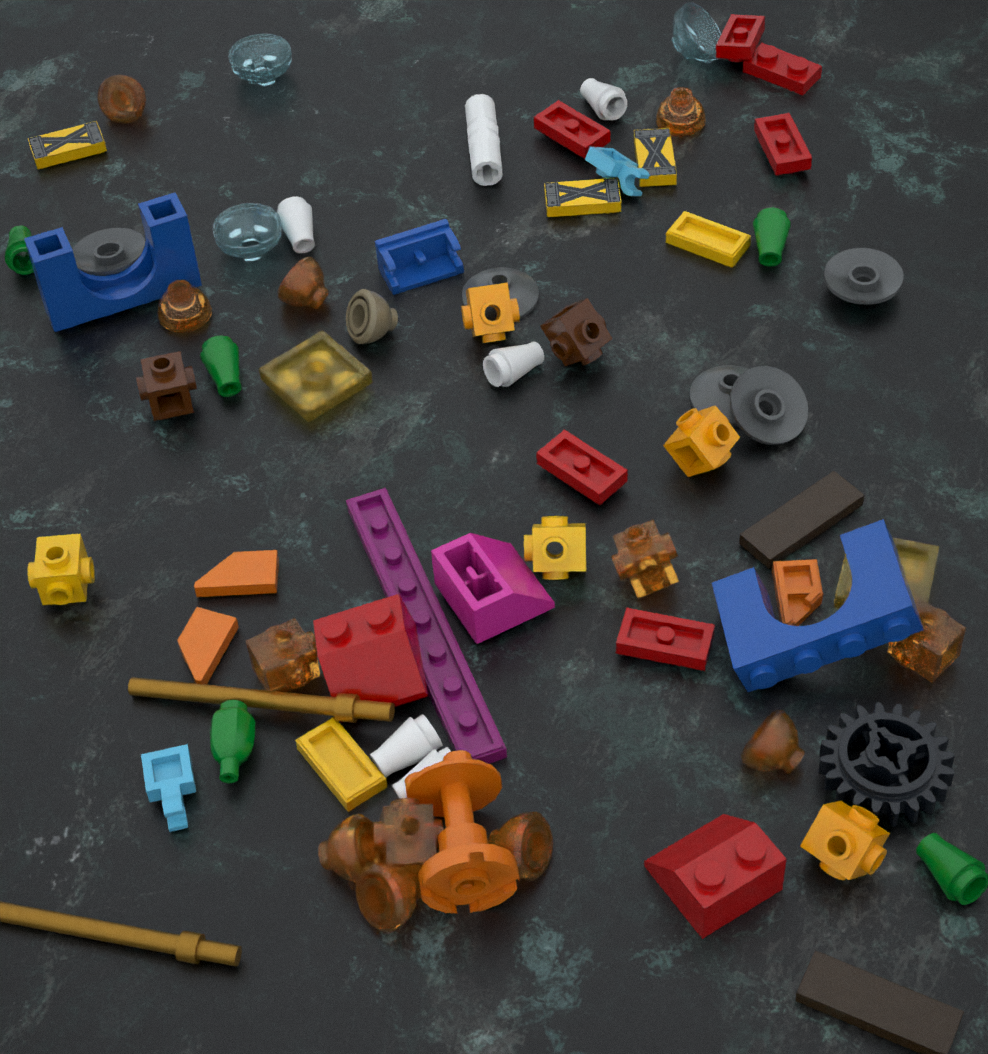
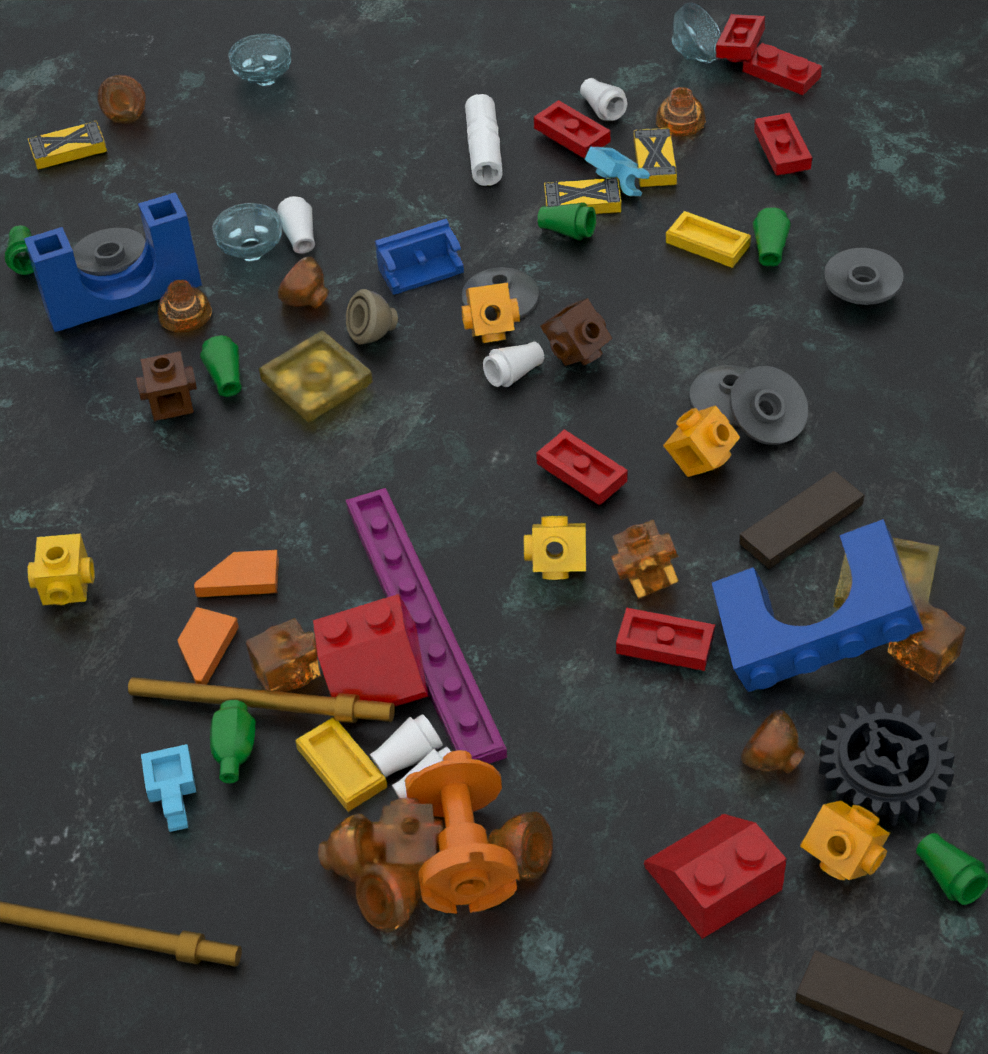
dark pink slope [431,533,555,644] -> none
orange tile [772,559,823,626] -> none
none -> green cone [538,202,596,240]

